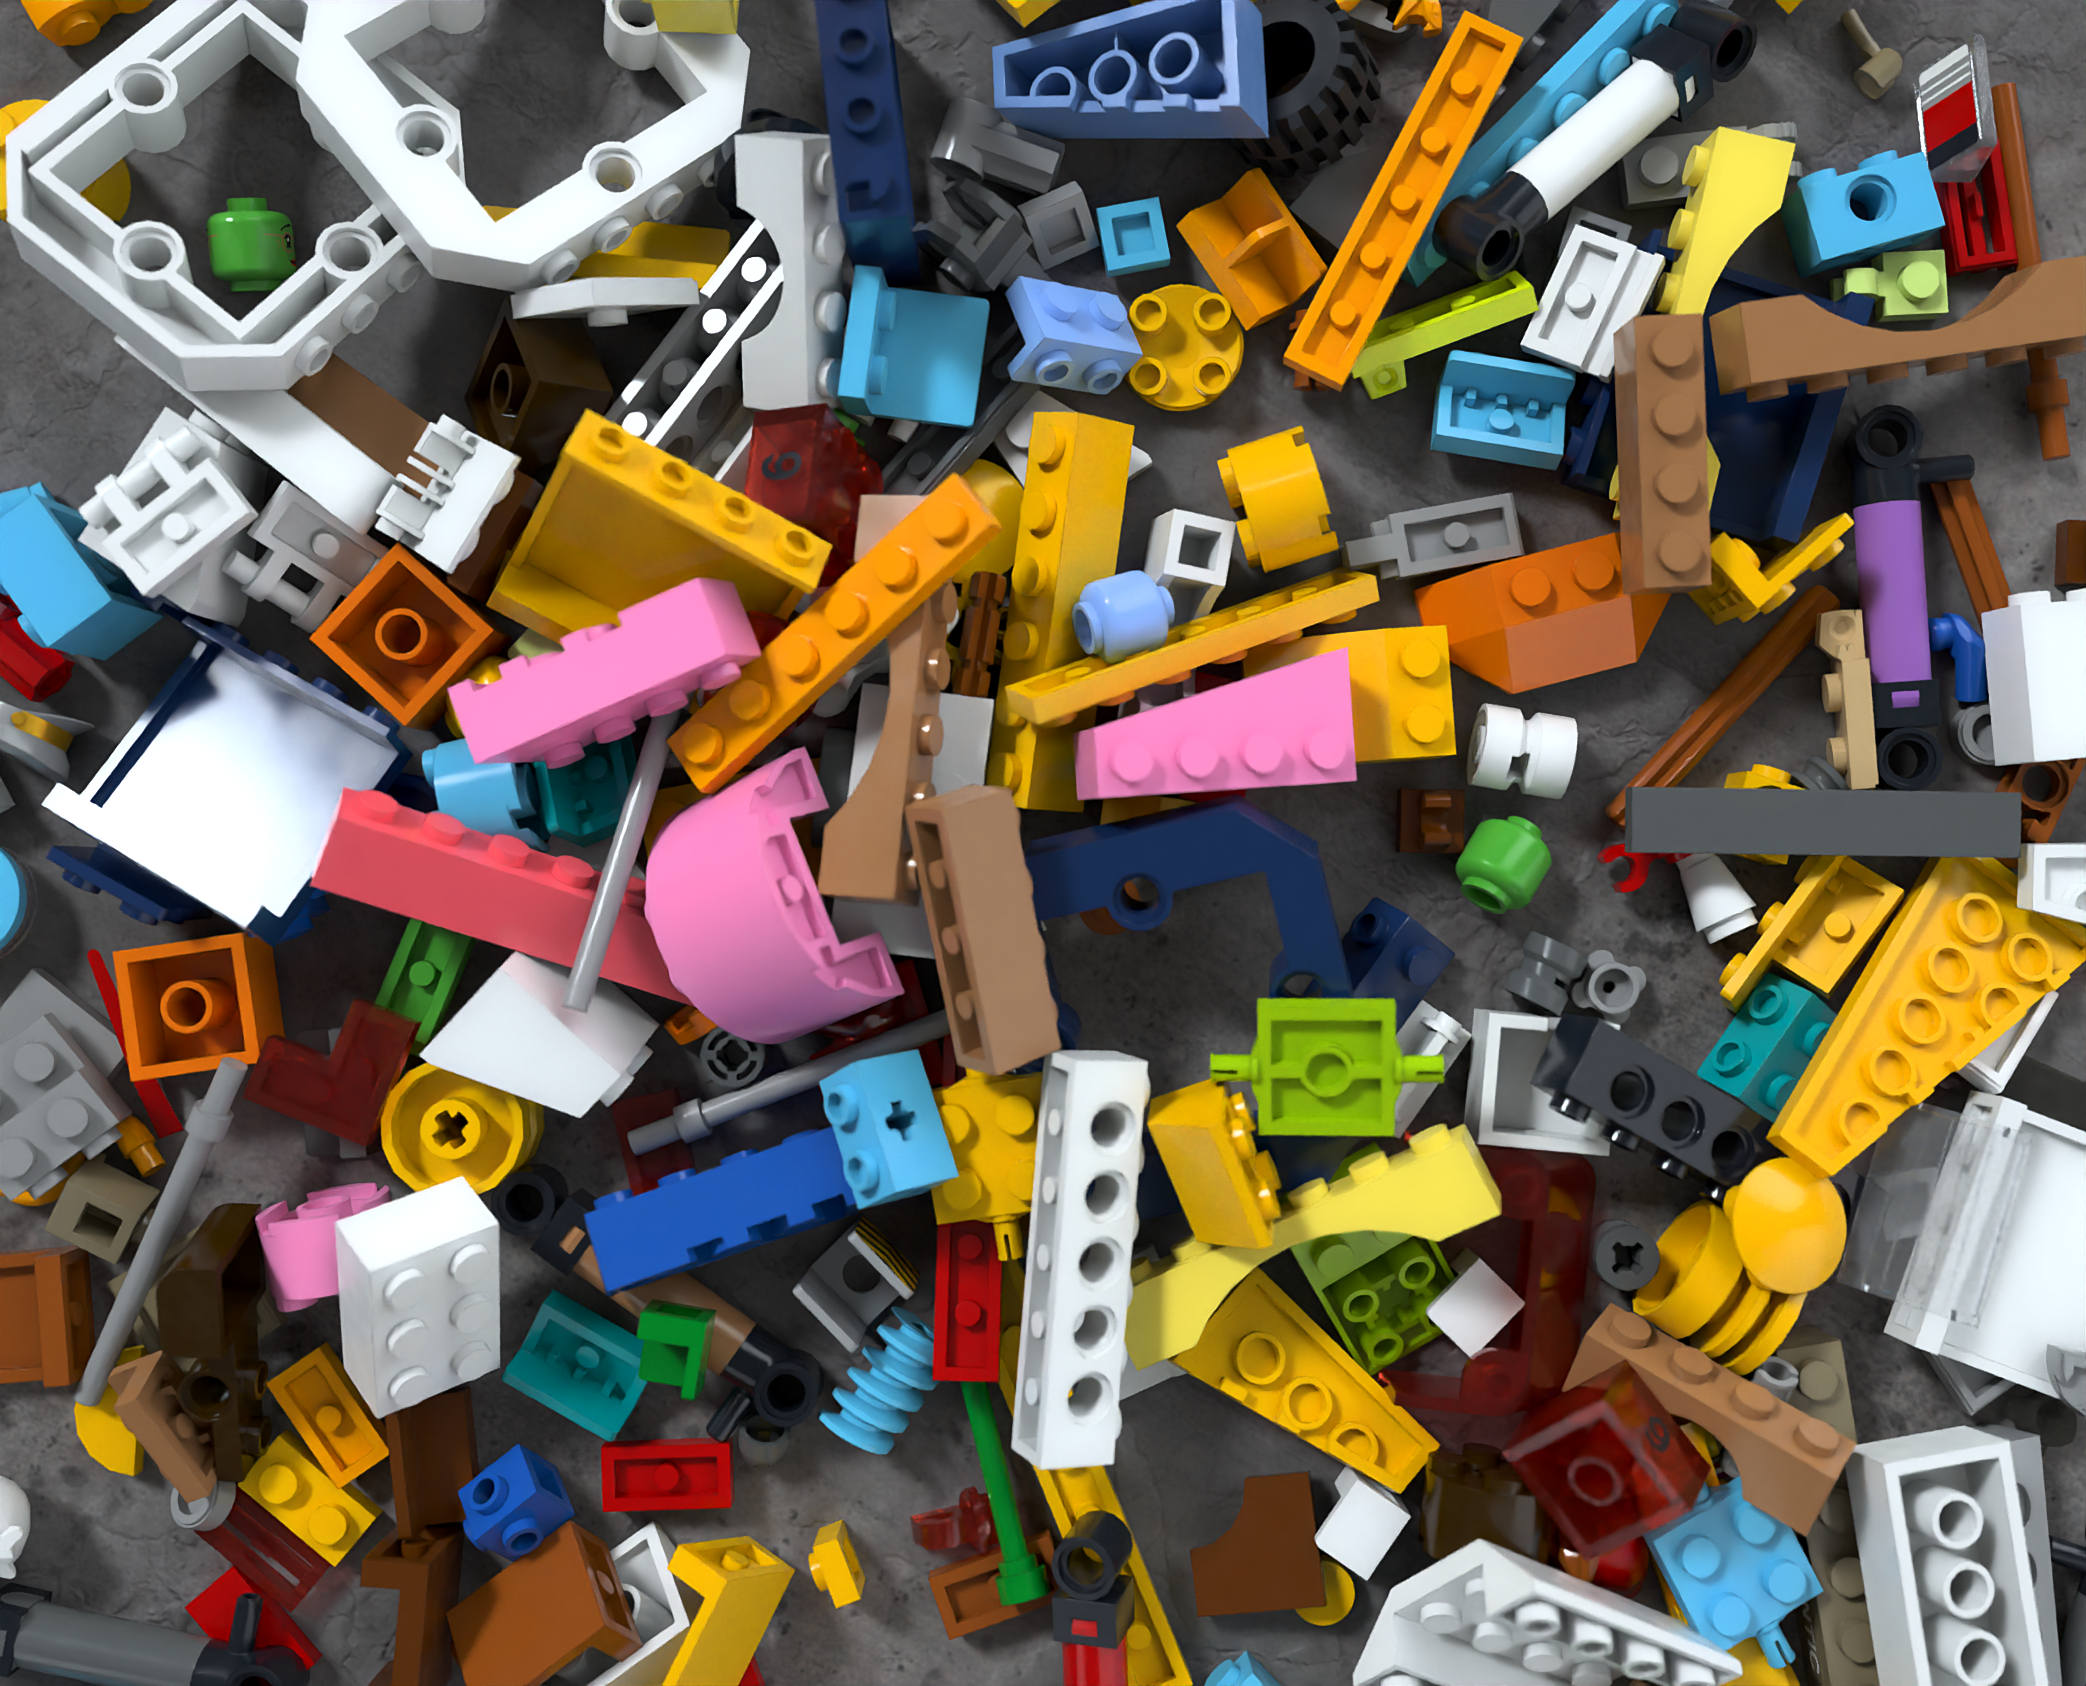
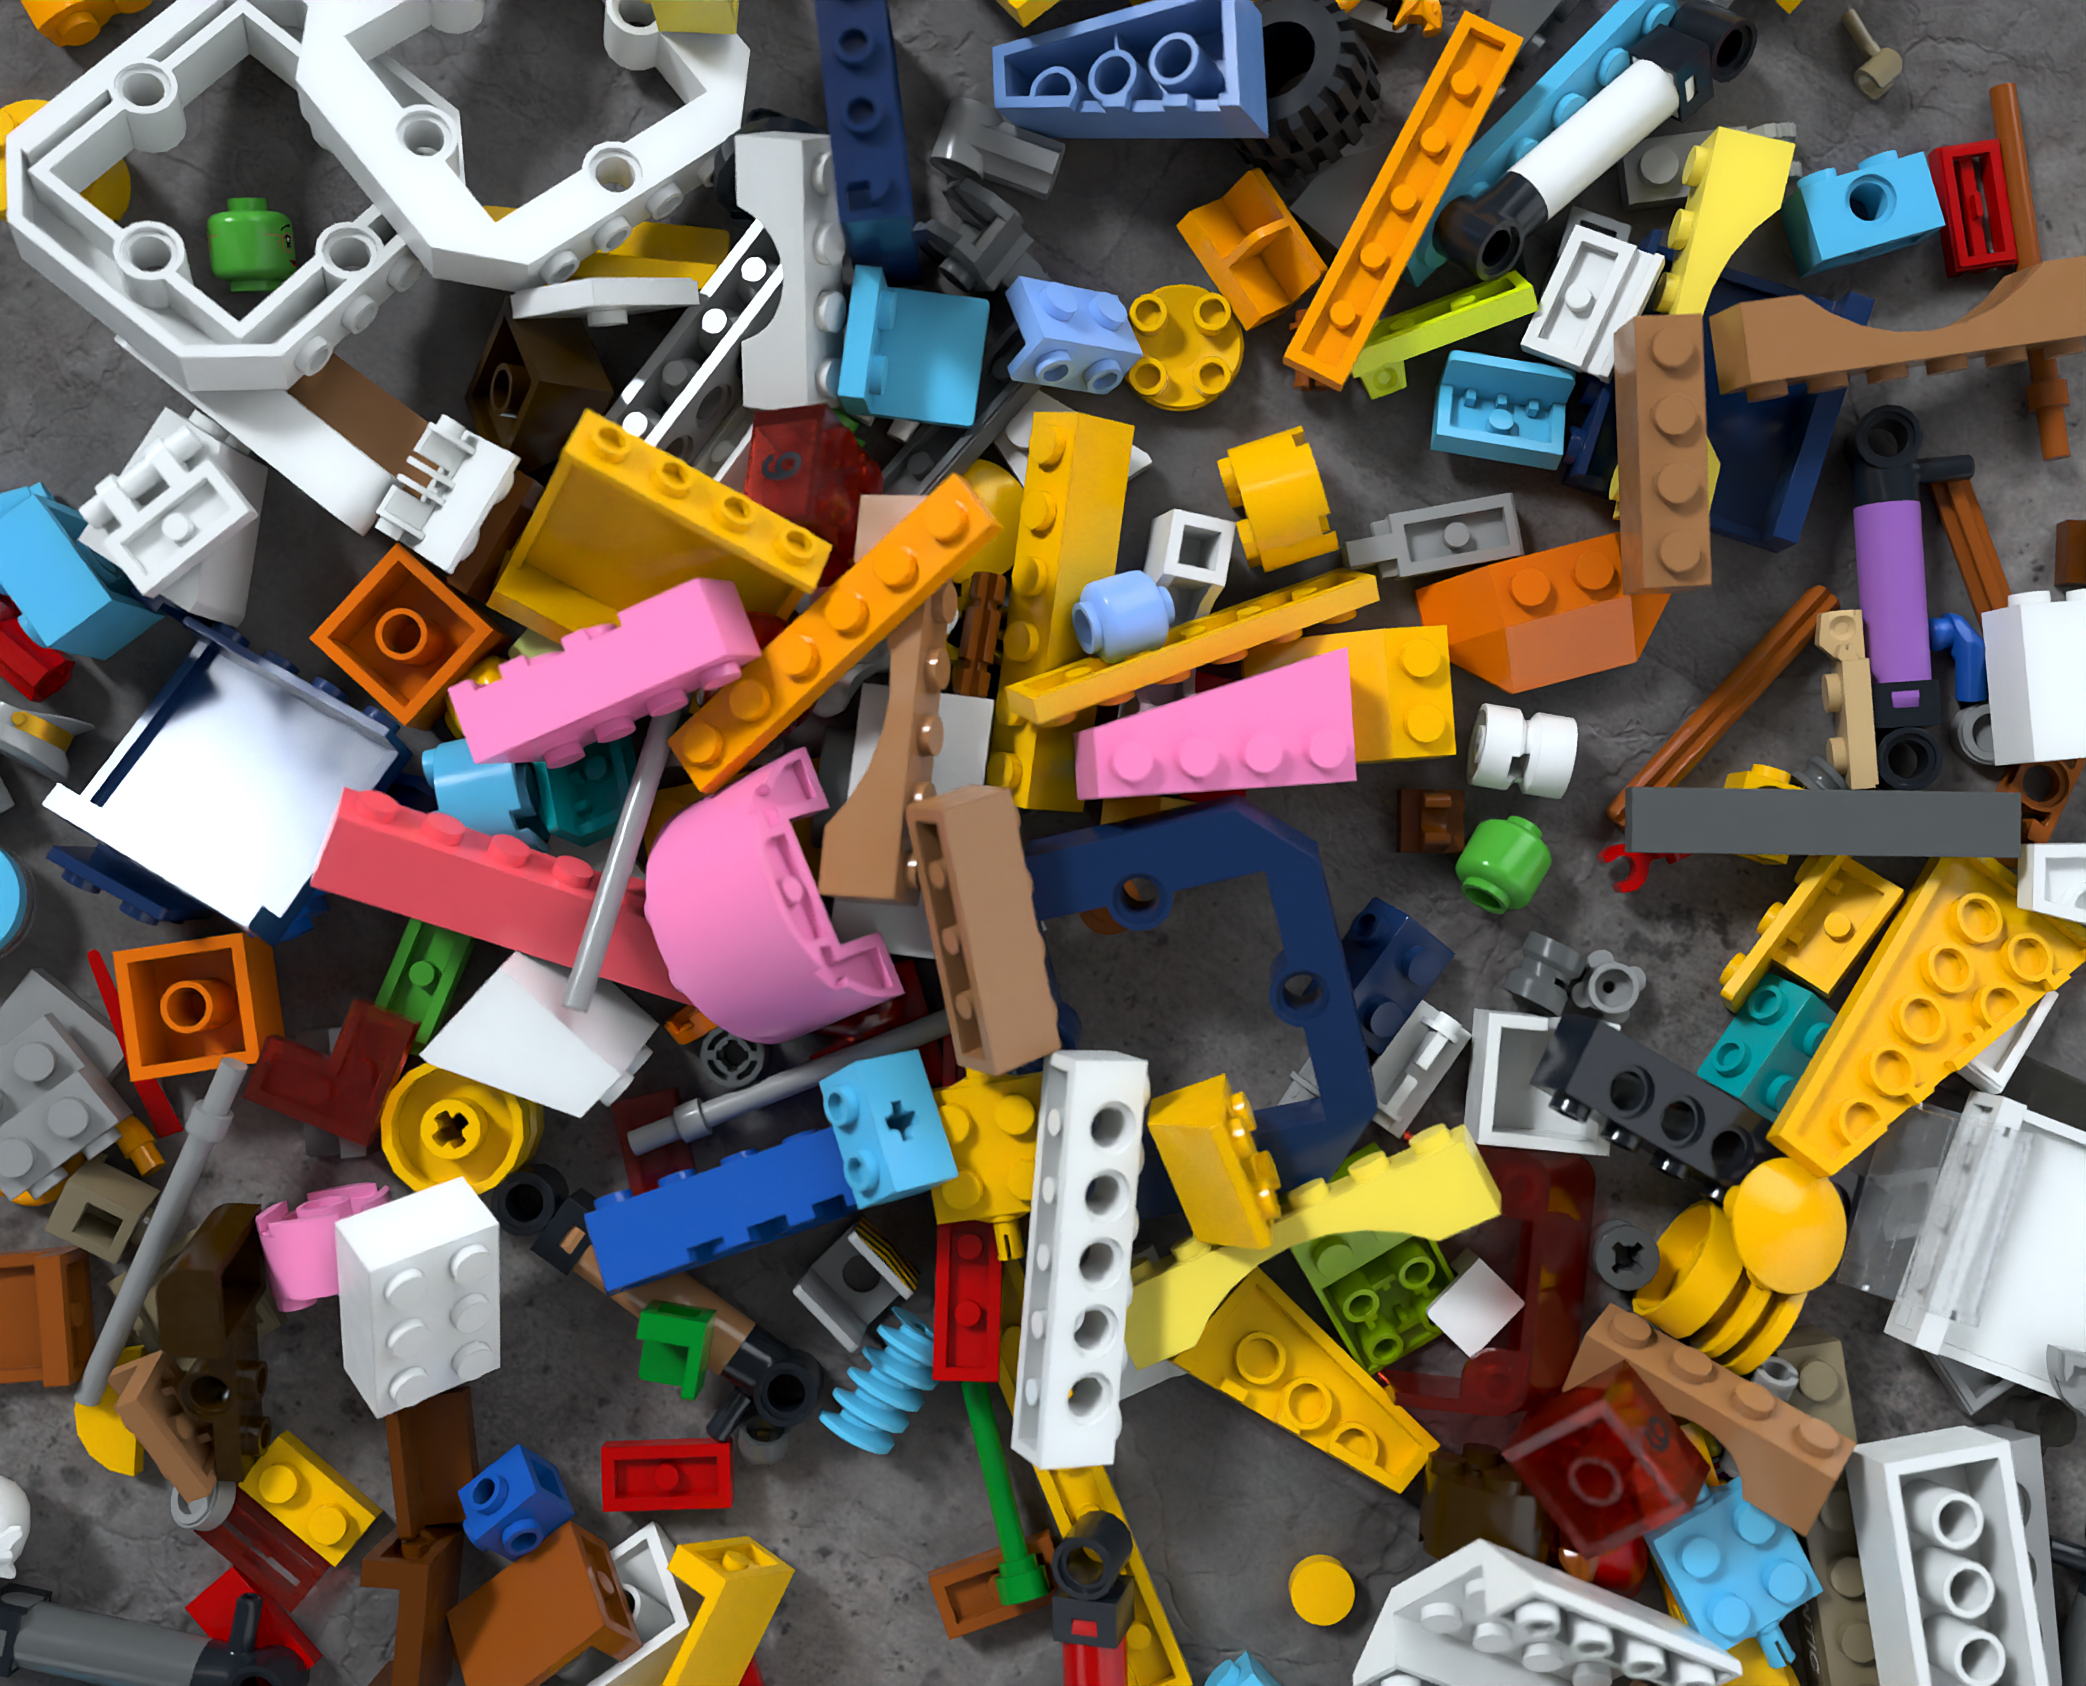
white plate [222,480,390,633] -> none
light orange plate [267,1342,389,1490] -> none
teal bracket [501,1289,649,1441] -> none
yellow plate [808,1519,866,1609] -> none
clear red piece [910,1486,999,1556] -> none
light grey plate [1017,181,1100,271] -> none
medium azure plate [1095,197,1171,278] -> none
reddish brown tile [1190,1470,1328,1617] -> none
lime plate [1210,998,1444,1136] -> none
white panel [1314,1466,1411,1581] -> none
white cone [1676,853,1758,944] -> none
yellow bracket [1687,513,1855,625] -> none
yellowish green plate [1830,250,1949,322] -> none
slope [1913,34,1997,182] -> none

